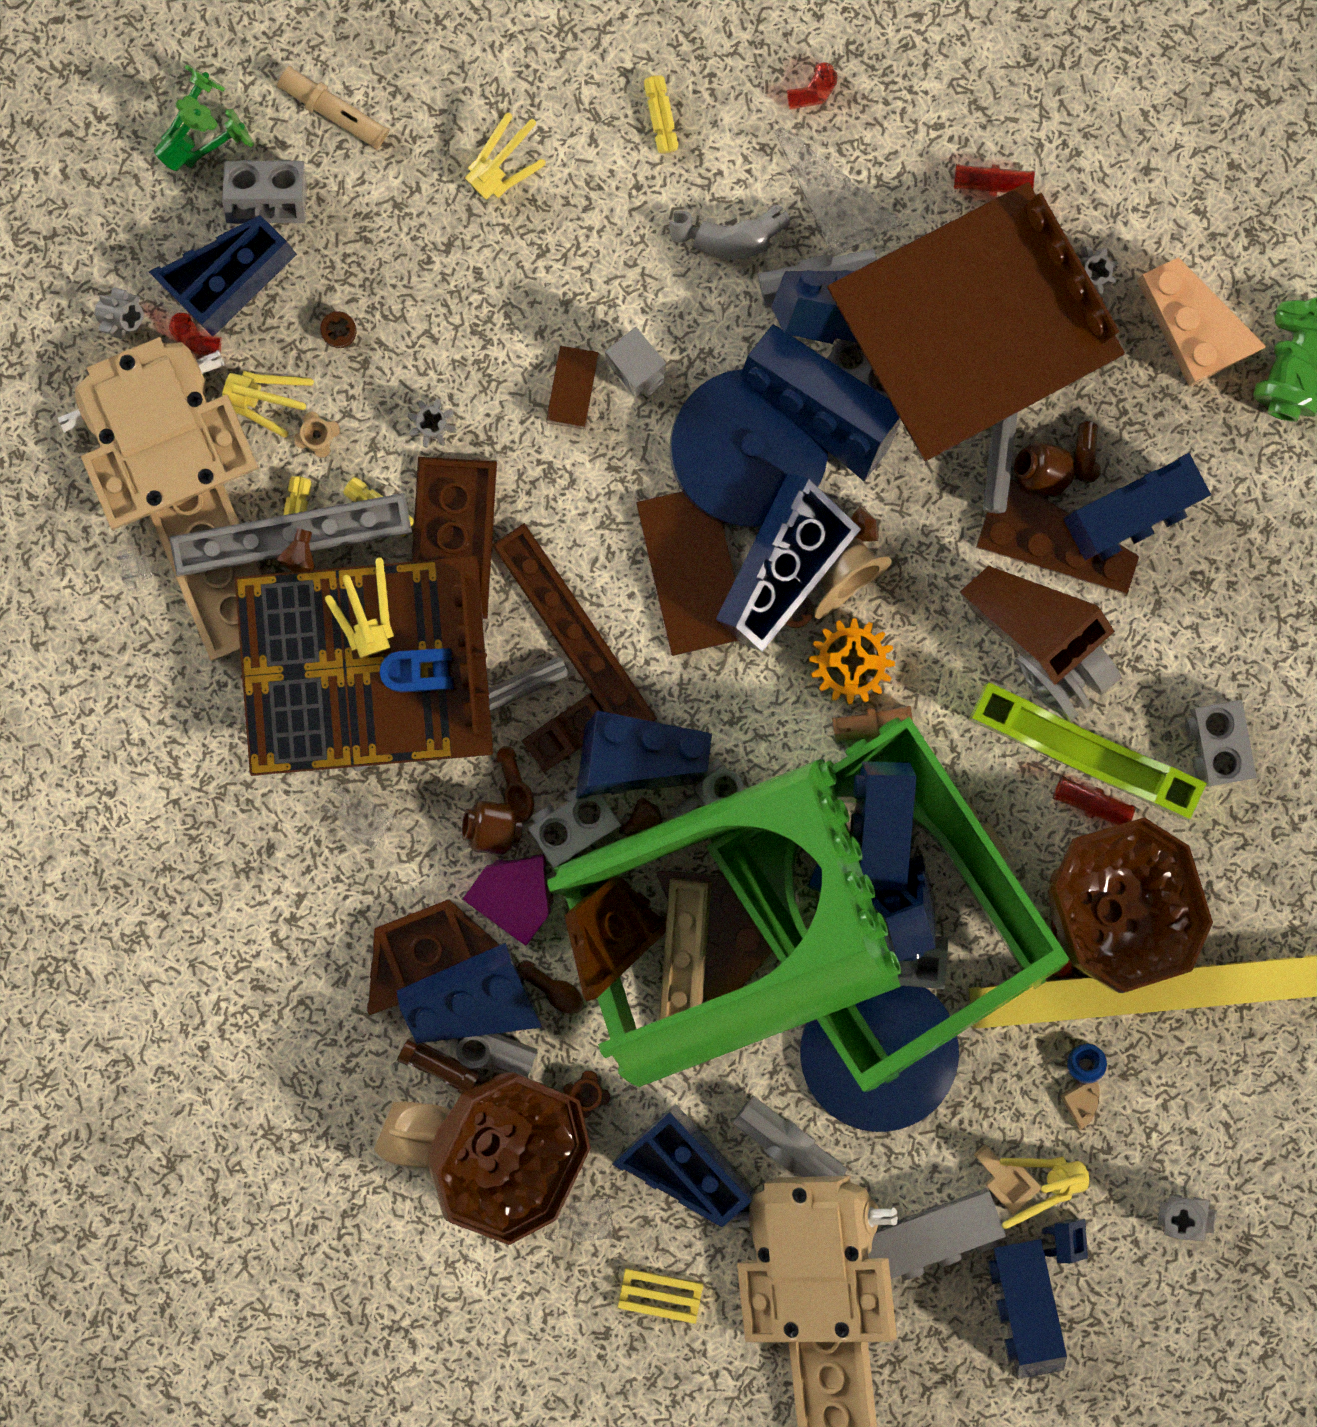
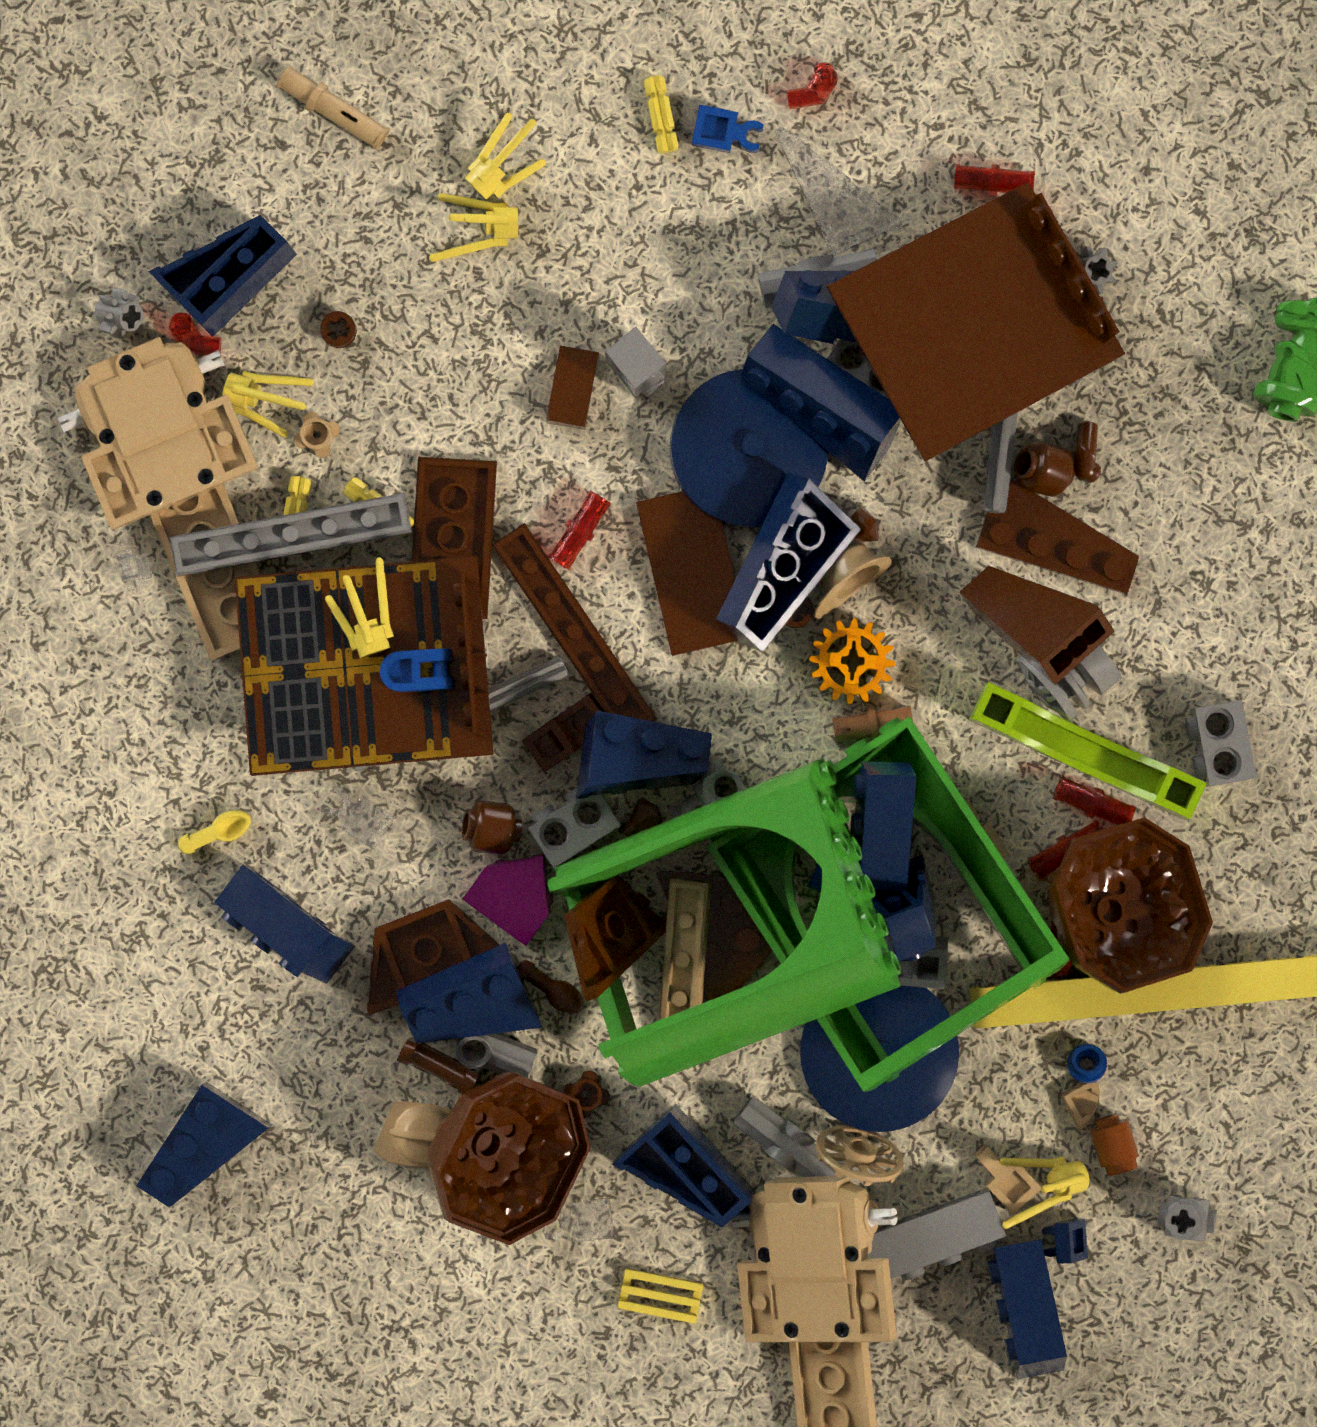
plant [154,64,254,171] -> none
light grey brick [222,160,307,223] -> none
reddish brown rock [276,528,315,572] -> none
light grey gear [407,398,456,448] -> none
reddish brown piece [496,746,534,821] -> none
light grey arm [669,205,790,261] -> none
dark blue wedge [1063,453,1211,561] -> none
light nougat wedge [1137,257,1266,387] -> none
none -> dark blue wedge [136,1082,273,1208]
none -> light yellow piece [178,810,251,854]
none -> dark blue wedge [214,864,355,984]
none -> light yellow plant [429,193,518,262]
none -> clear red pin [548,490,612,570]
none -> blue plate [691,104,764,153]
none -> tan wheel [816,1125,904,1186]
none -> clear red pin [1027,820,1103,881]
none -> dark orange brick [1090,1114,1139,1176]

